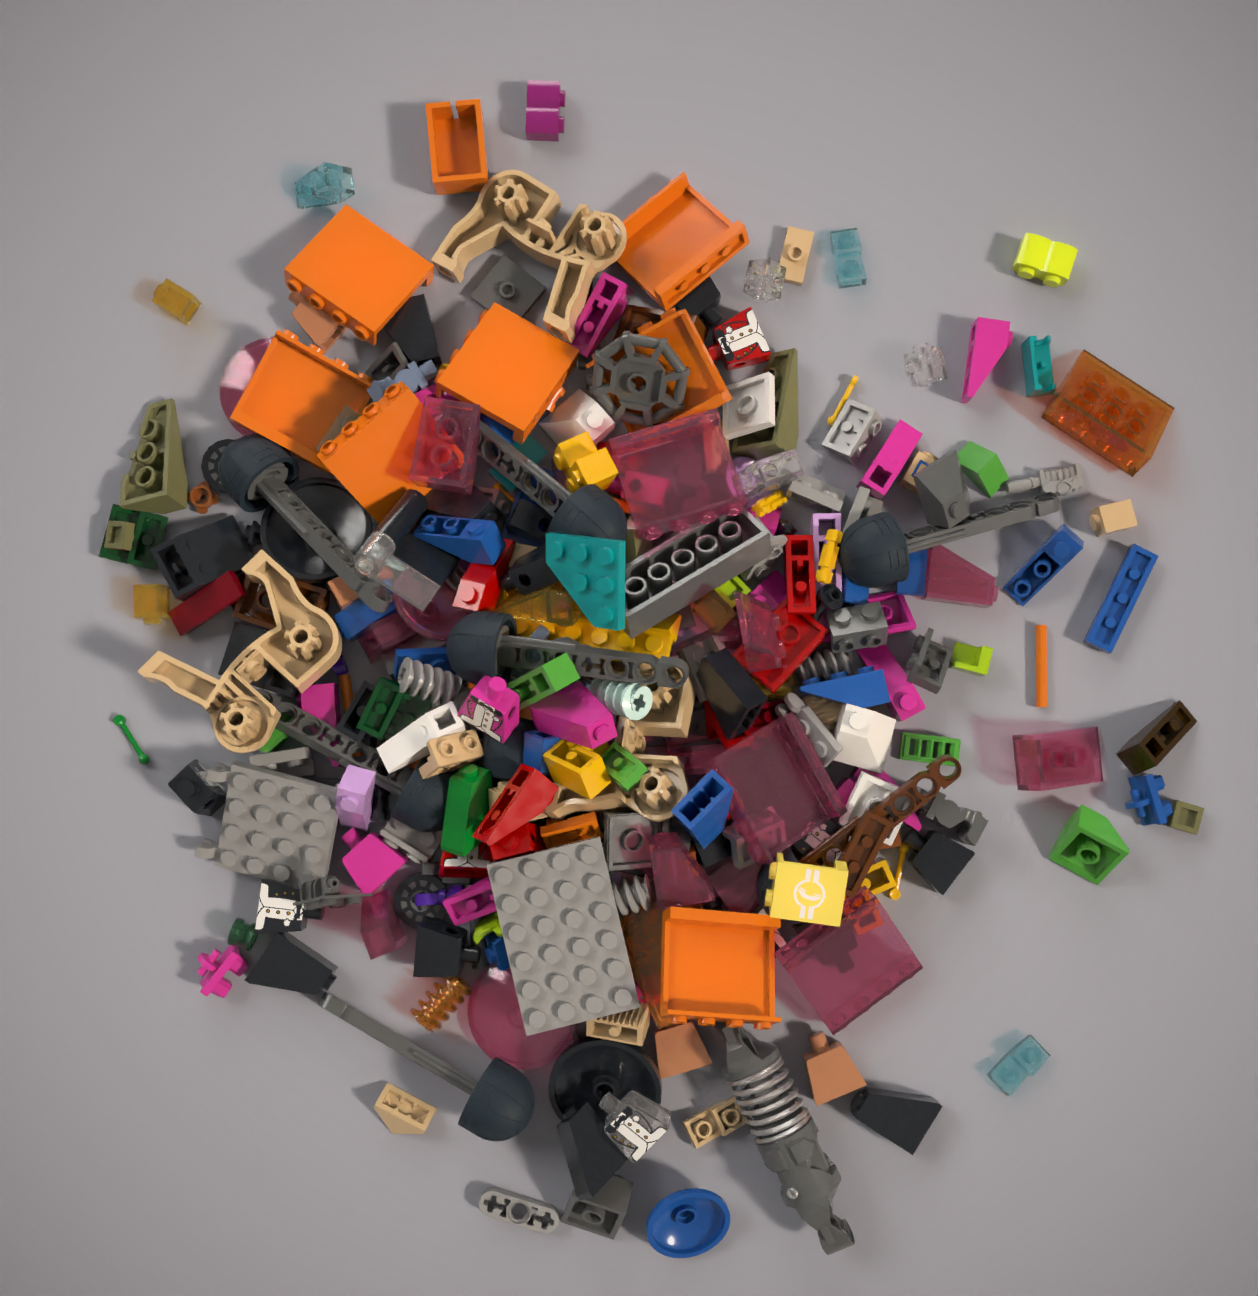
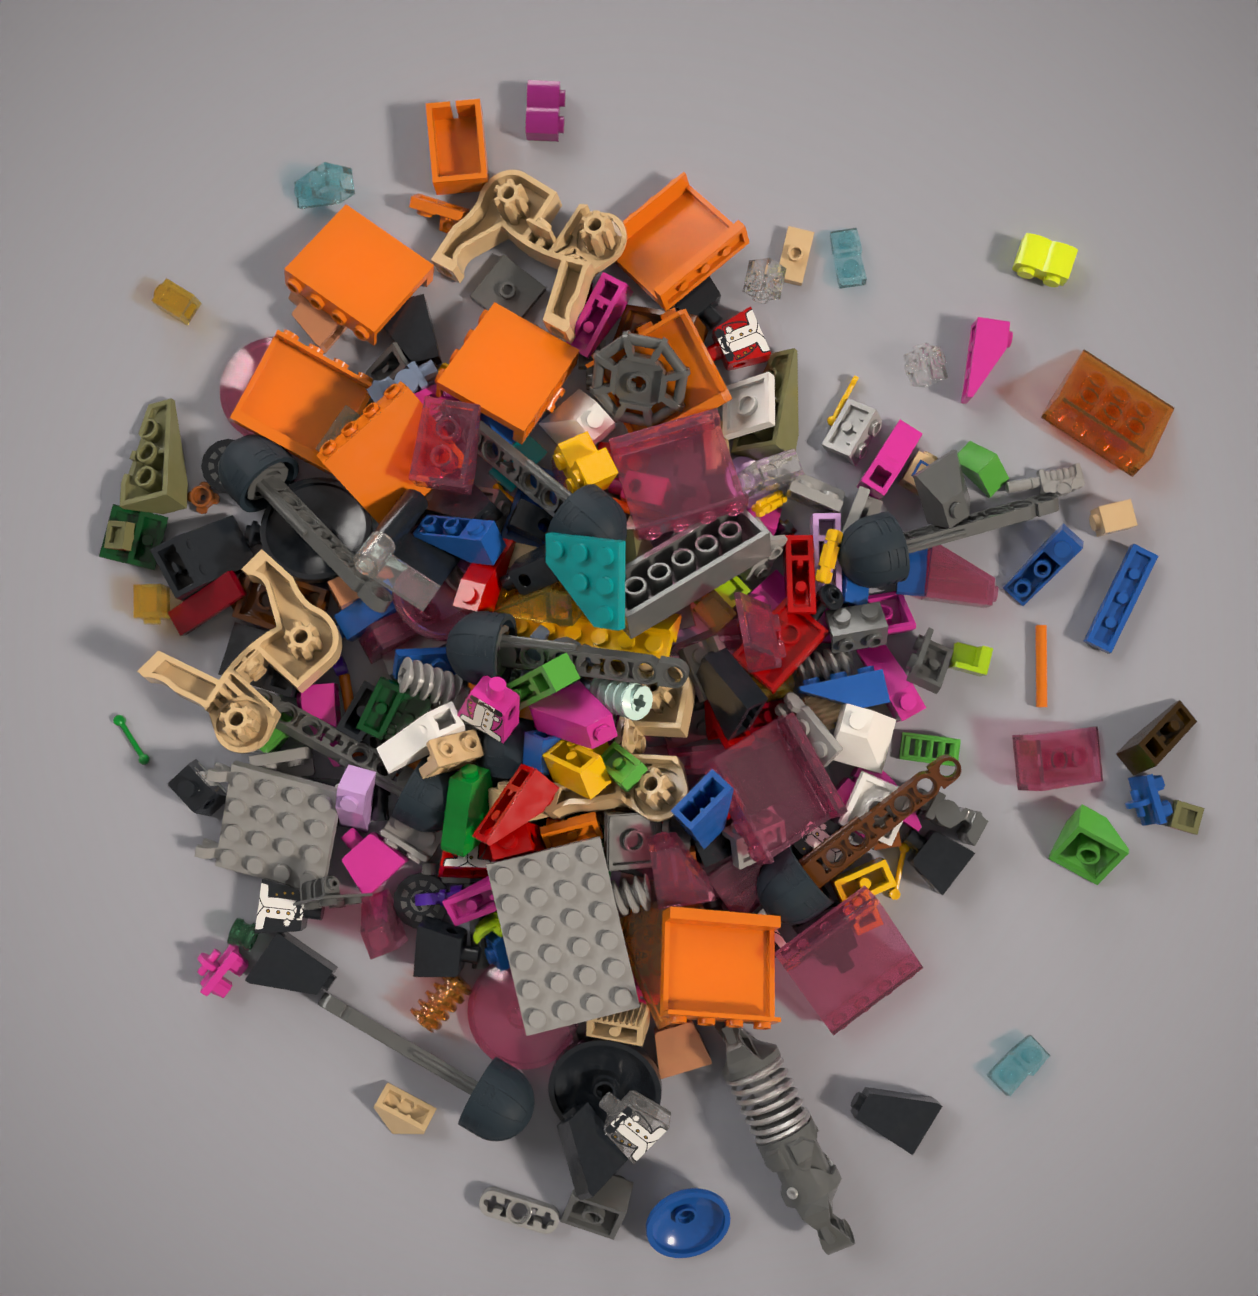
tan slope [681,1096,746,1149] -> none
light yellow panel [764,852,849,927] -> none
nougat torso [803,1031,866,1106] -> none
reddish brown plate [839,808,894,899] -> none
teal hinge [1021,335,1057,397] -> none
none -> orange hinge [409,193,469,233]

